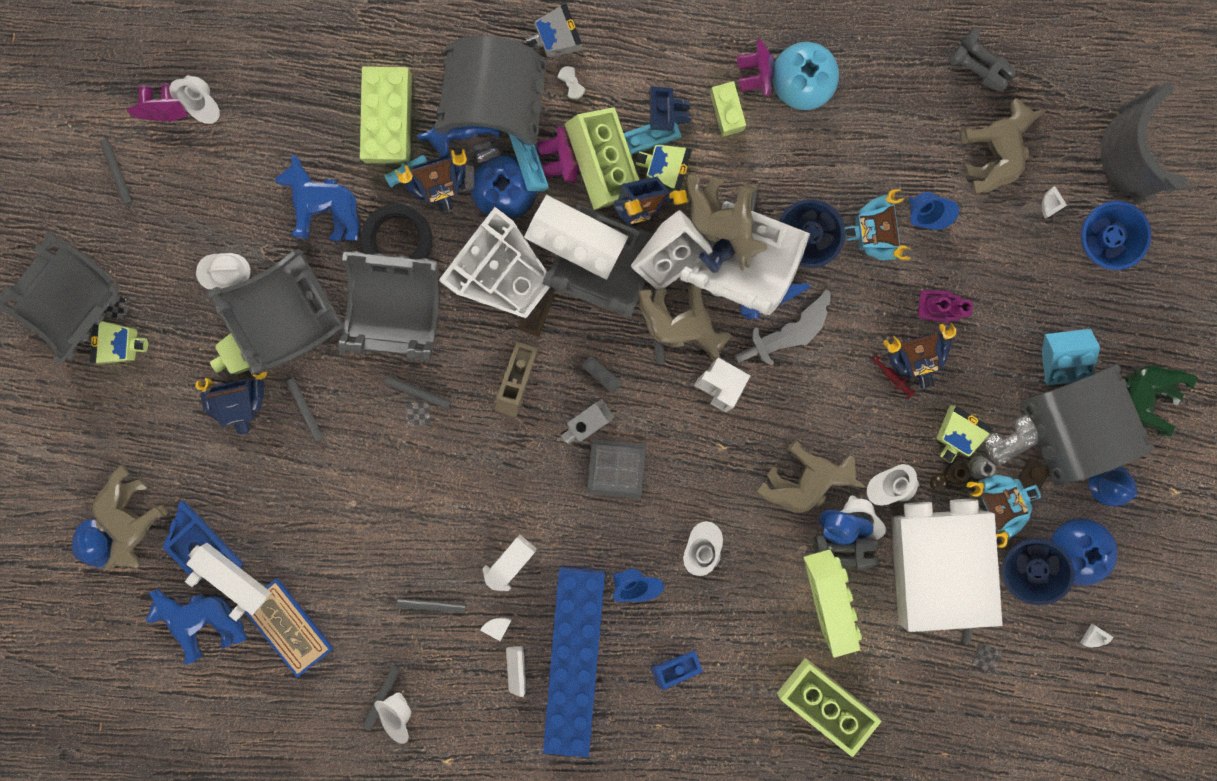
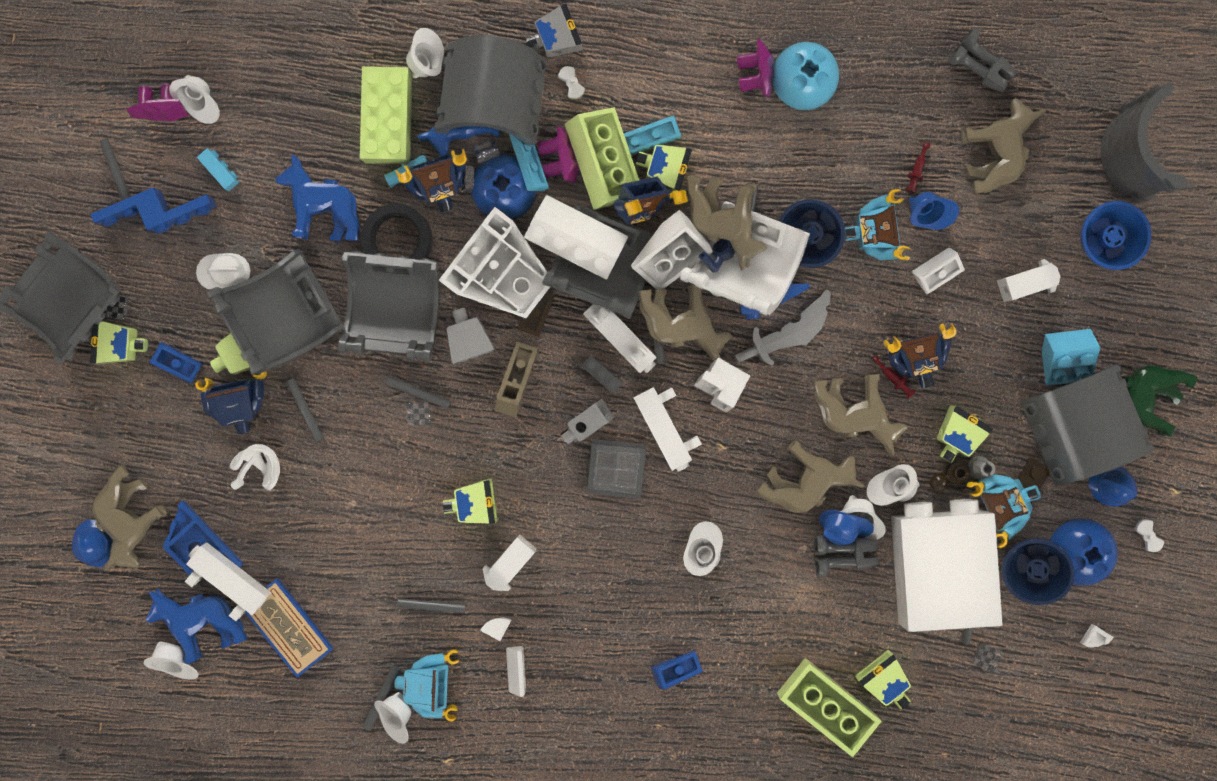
blue brick [543,566,605,758] -> none
blue piece [613,569,664,602] -> none
dark blue hinge [649,86,691,131] -> none
yellowish green brick [710,81,746,137] -> none
yellowish green brick [803,549,862,658] -> none
magenta connector [918,290,973,323] -> none
clear connector [985,415,1038,467] -> none
white tile [1042,186,1067,218] -> none
none -> blue bracket [90,187,216,234]
none -> white piece [144,642,199,680]
none -> blue slope [149,341,203,384]
none -> medium azure piece [197,148,239,191]
none -> white helmet [230,444,280,491]
none -> medium azure torso [395,649,459,721]
none -> white piece [406,28,444,78]
none -> torso [443,478,497,524]
none -> light grey torso [447,308,496,364]
none -> white brick [583,304,657,374]
none -> white brick [633,387,702,472]
none -> dark tan animal [813,374,907,455]
none -> yellowish green torso [855,650,911,709]
none -> dark red piece [905,143,930,194]
none -> white slope [912,248,965,295]
none -> white piece [997,259,1060,302]
none -> white piece [1135,519,1164,552]

